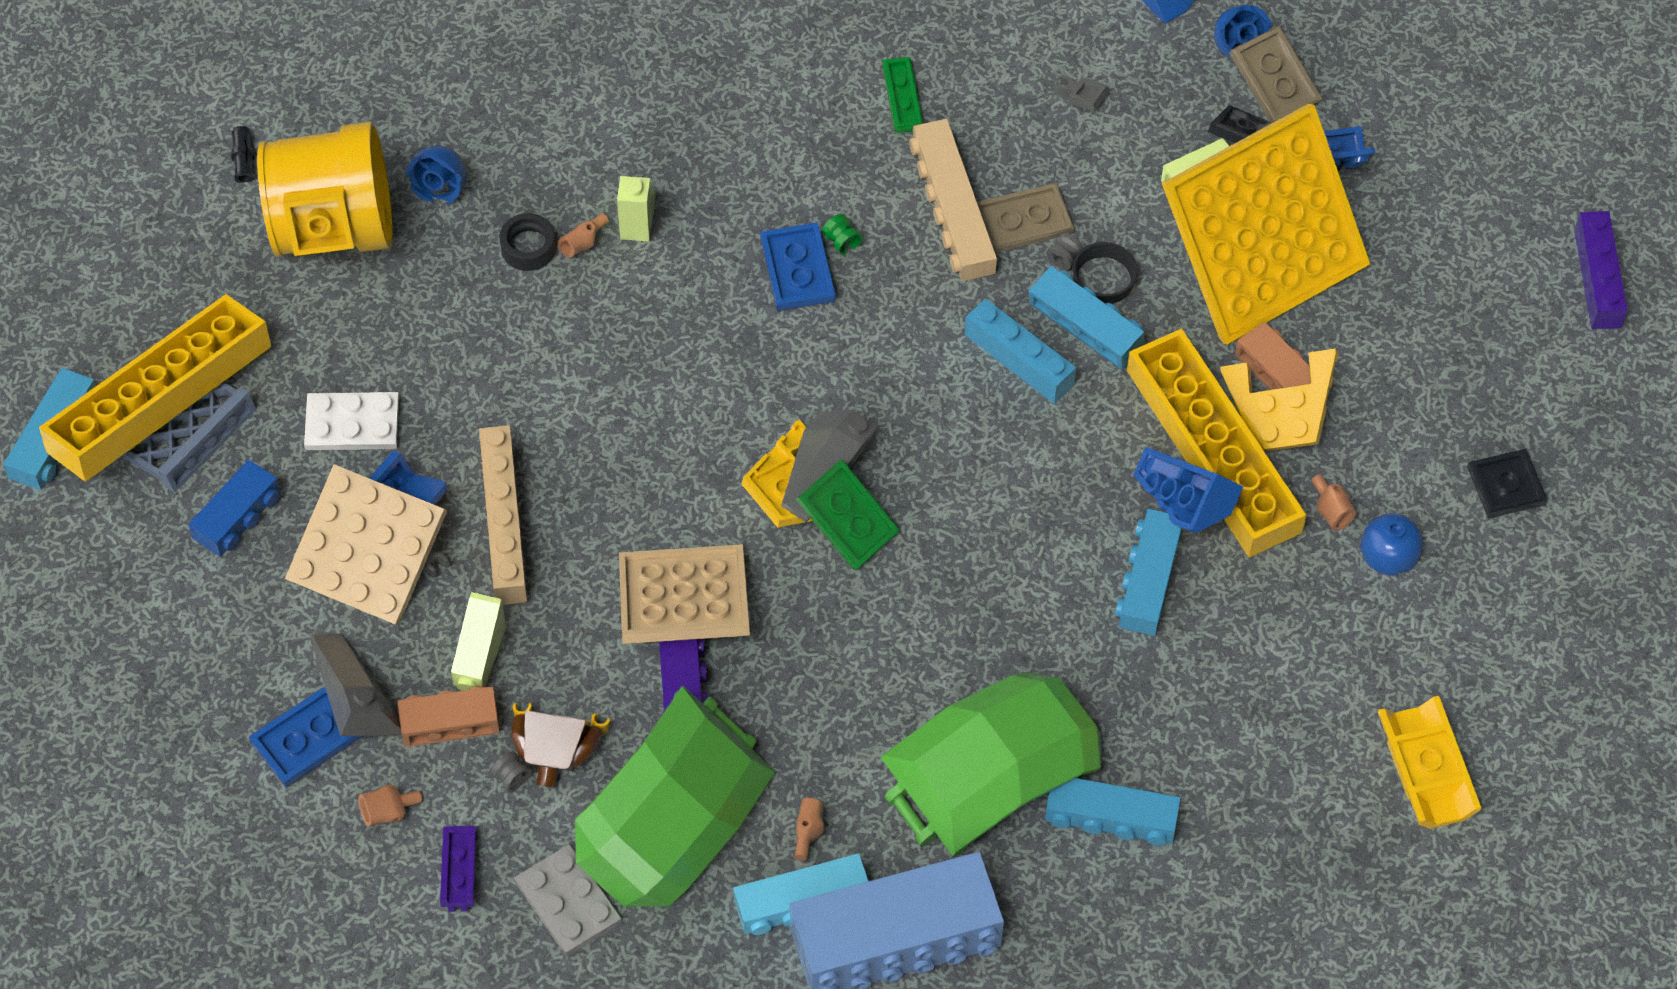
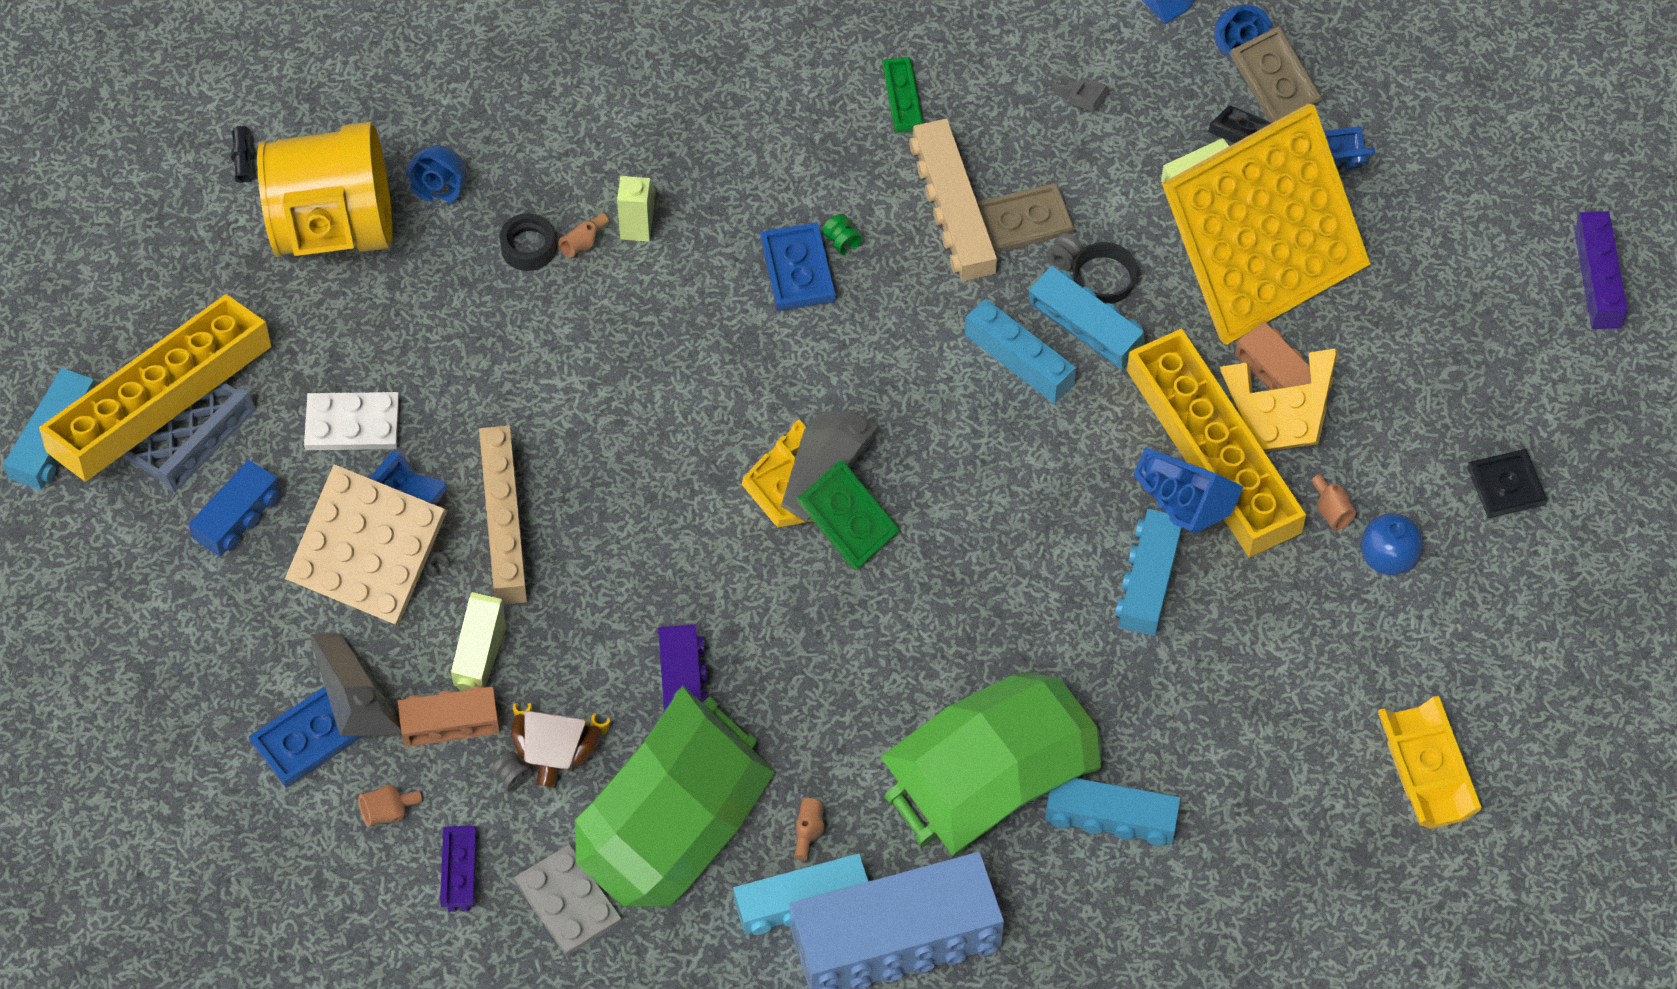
tan plate [619,544,750,644] -> none

